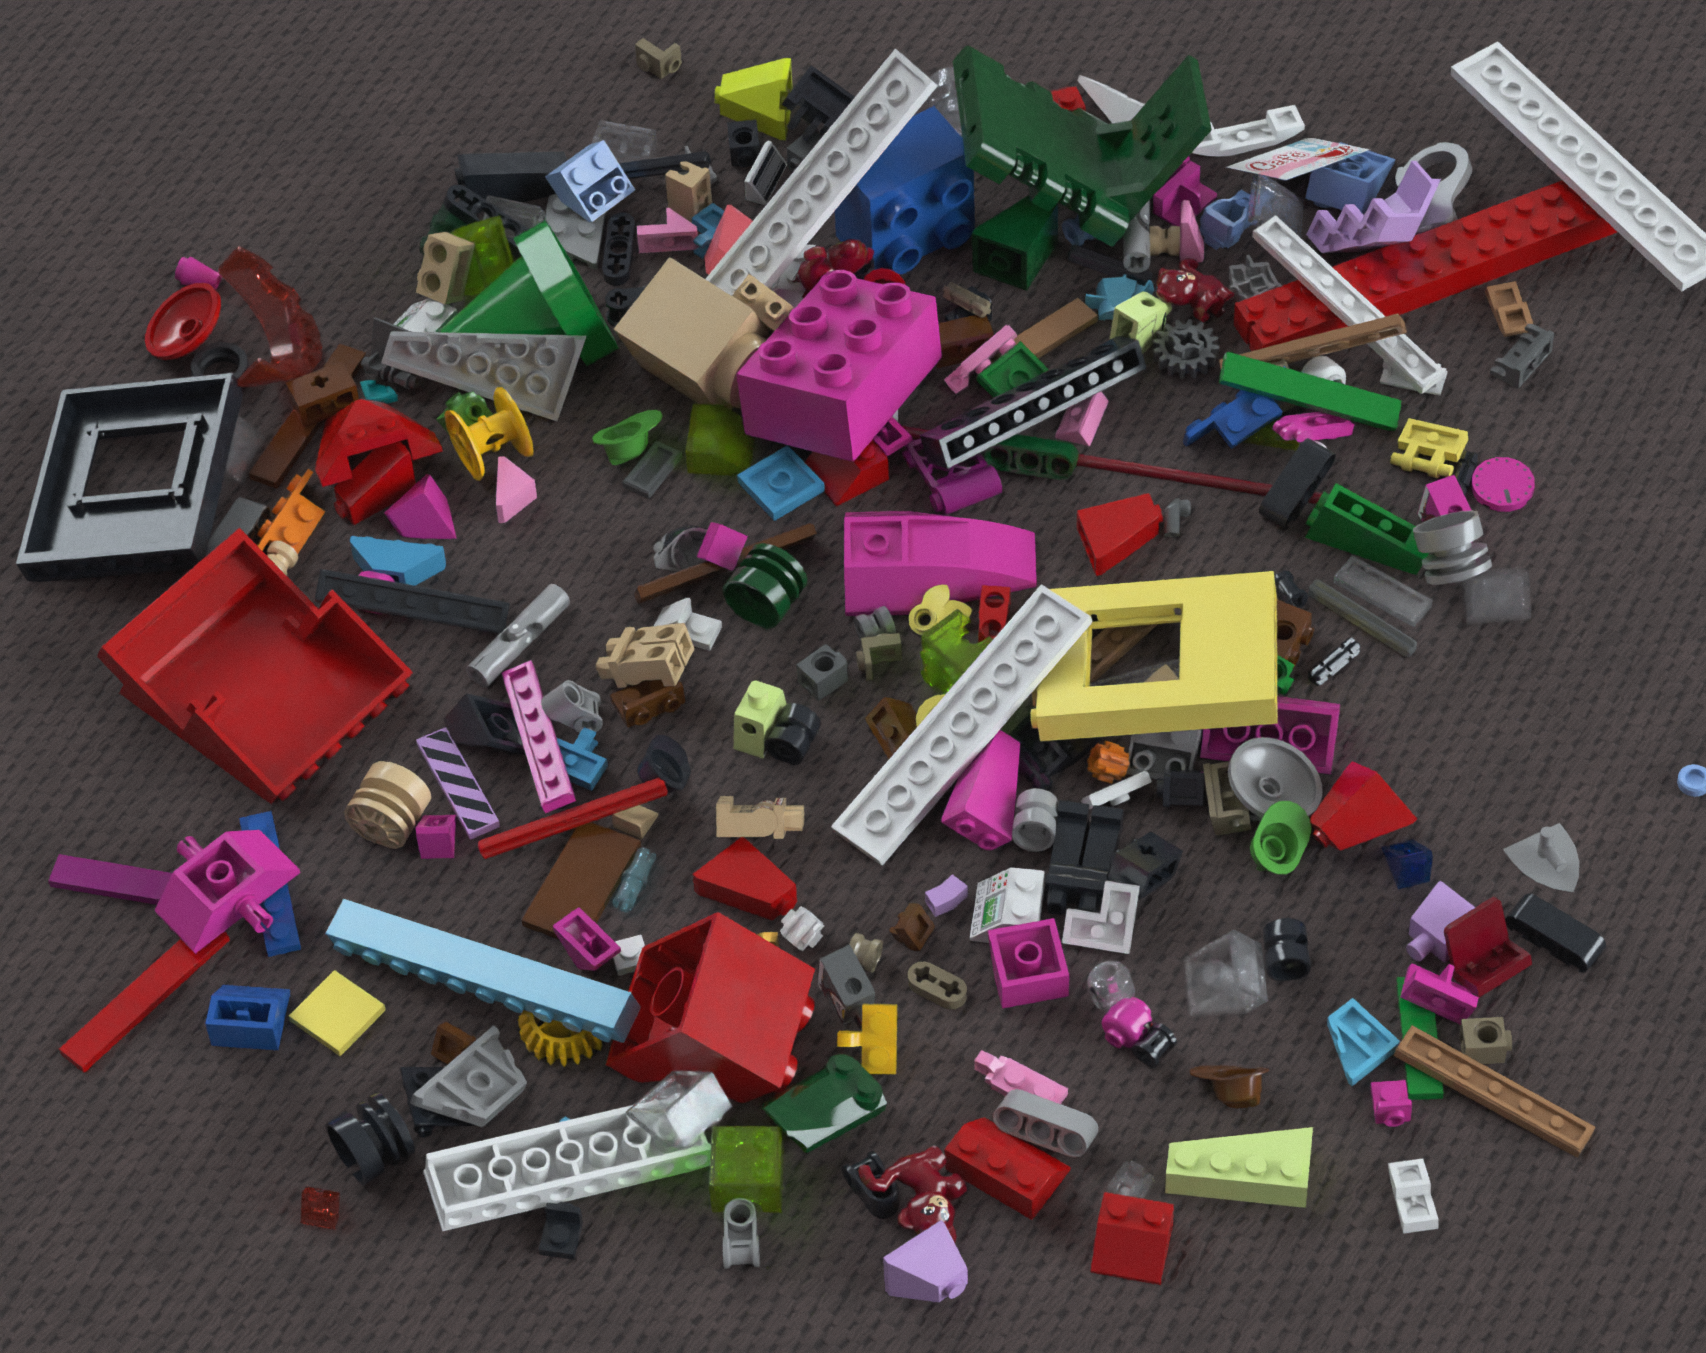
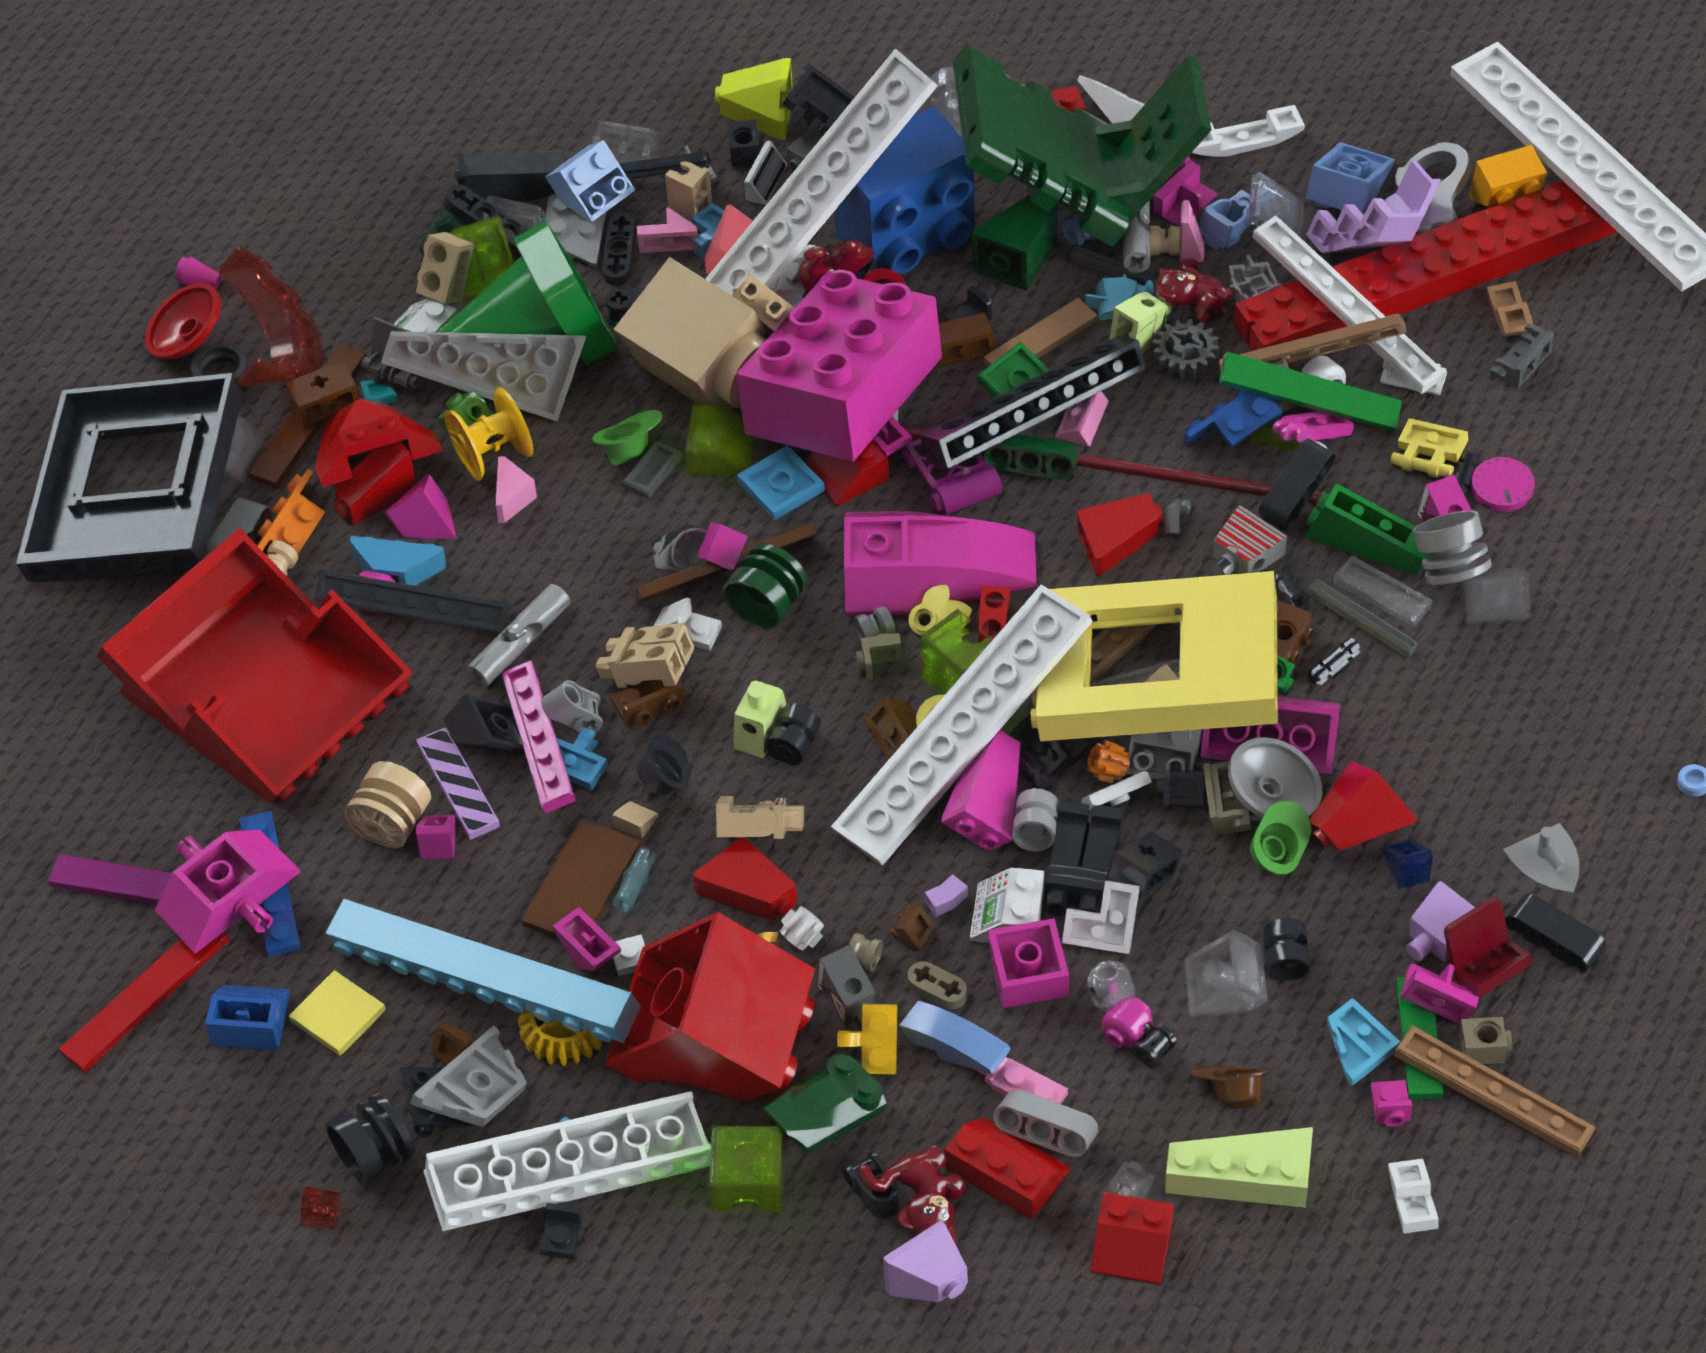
red axle [478,778,667,859] -> none
clear slope [626,1071,732,1149] -> none
dark tan bracket [635,38,682,79] -> none
light grey piece [723,1198,760,1269] -> none
dark grey brick [796,644,848,701] -> none
dark tan axle [942,282,991,318] -> none
bright pink hinge [944,325,1017,394] -> none
sticker [1226,138,1369,180] -> none
none -> medium blue slope [899,1001,1011,1074]
none -> light grey torso [1211,506,1287,576]
none -> light orange slope [1469,145,1547,207]

